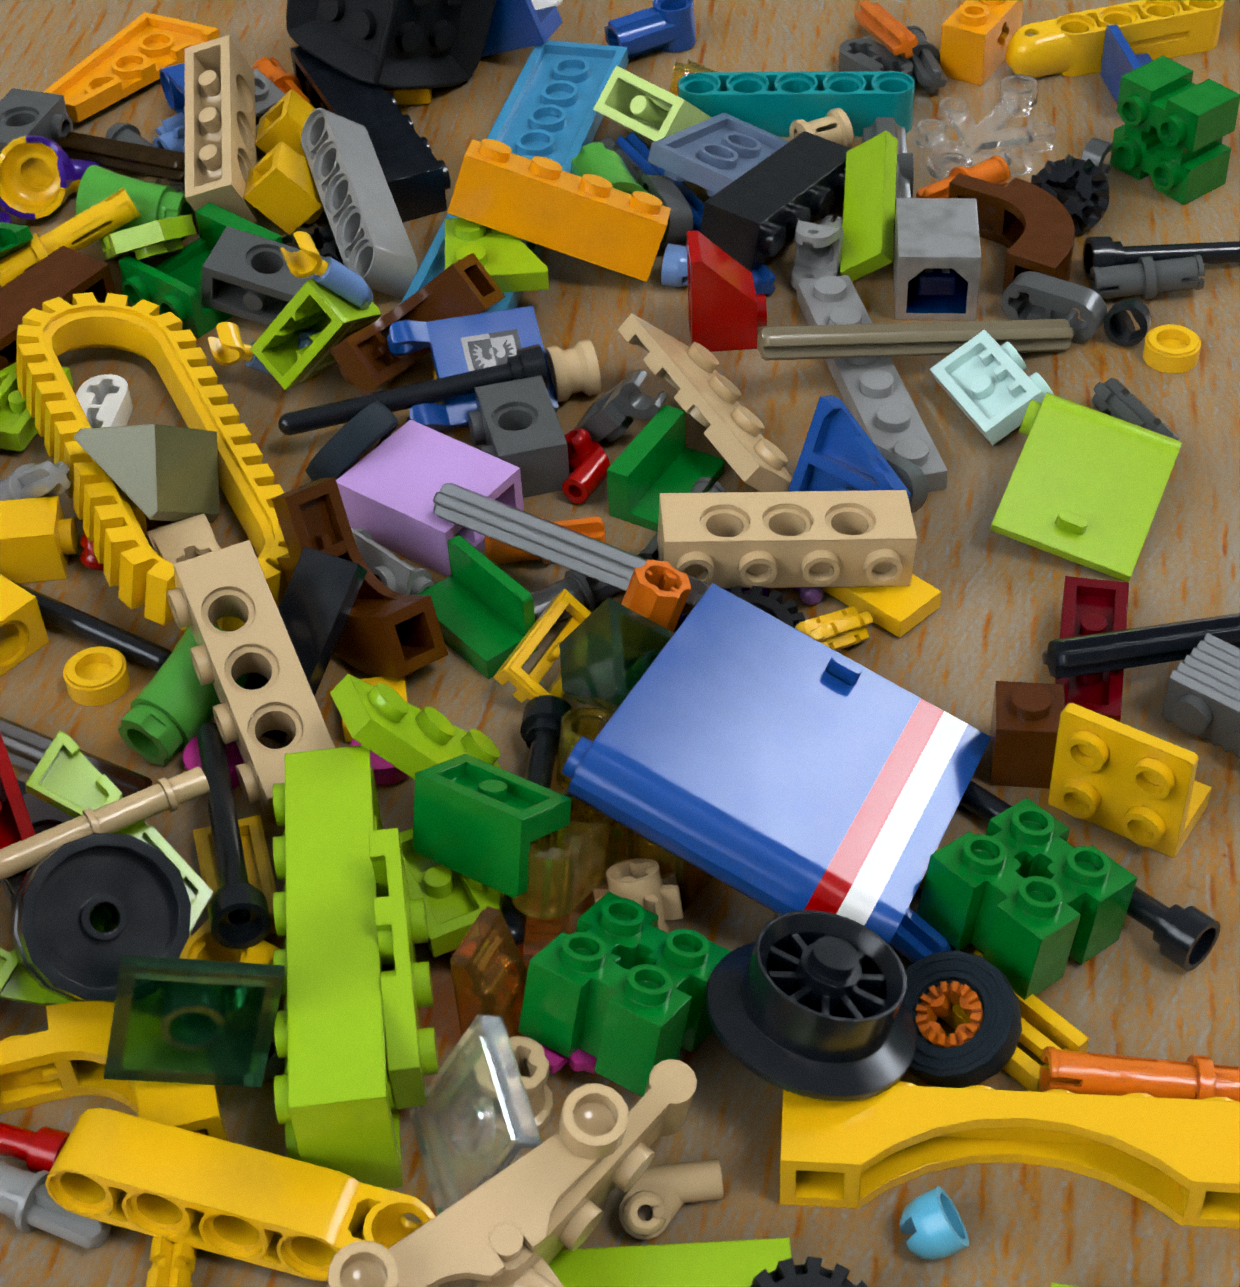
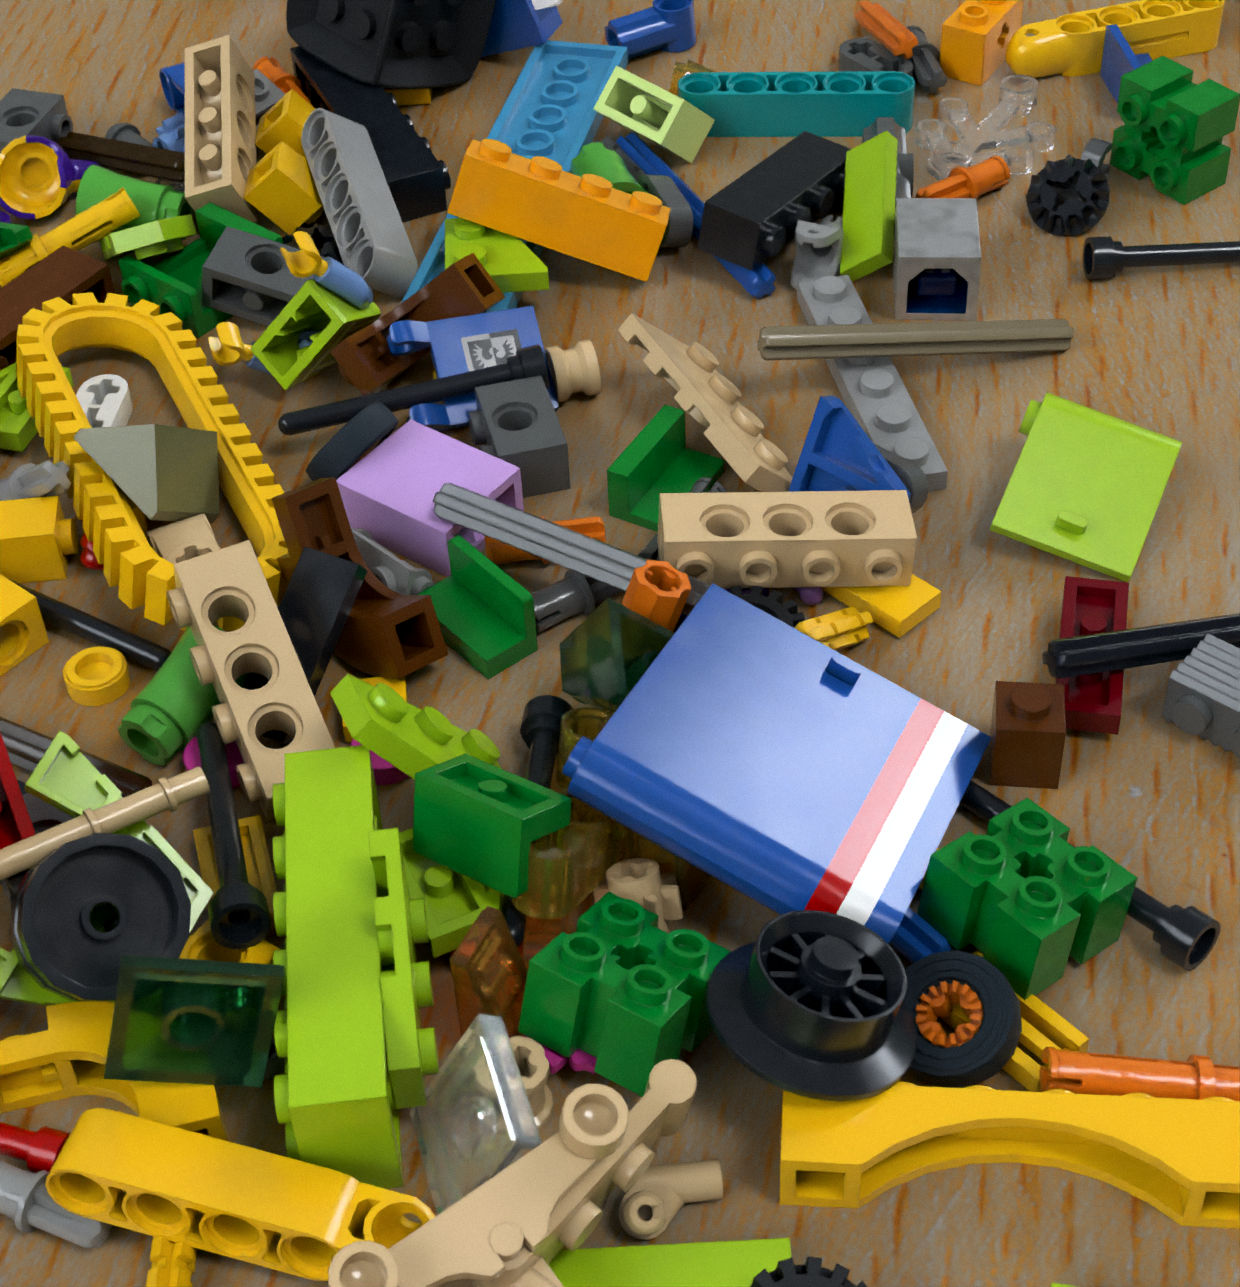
light orange wing [43,12,220,123] -> none
yellow tile [493,588,603,703] -> none
red arm [562,428,610,504] -> none
dark grey plate [574,369,668,443] -> none
sand blue plate [647,113,789,197] -> none
medium blue hinge [661,243,688,288] -> none
red slope [686,230,767,352] -> none
tan bush [789,108,854,148] -> none
medium azure hinge [899,1186,969,1260] -> none
light aqua bracket [930,329,1054,446] -> none
reddish brown arch [948,173,1075,306] -> none
dark grey beam [1001,271,1107,343] -> none
yellow bracket [1048,703,1212,858] -> none
dark grey pin [1090,254,1205,300] -> none
dark grey axle [1092,378,1179,440] -> none
black hinge [1104,298,1151,347] -> none
yellow tile [1143,324,1201,374] -> none

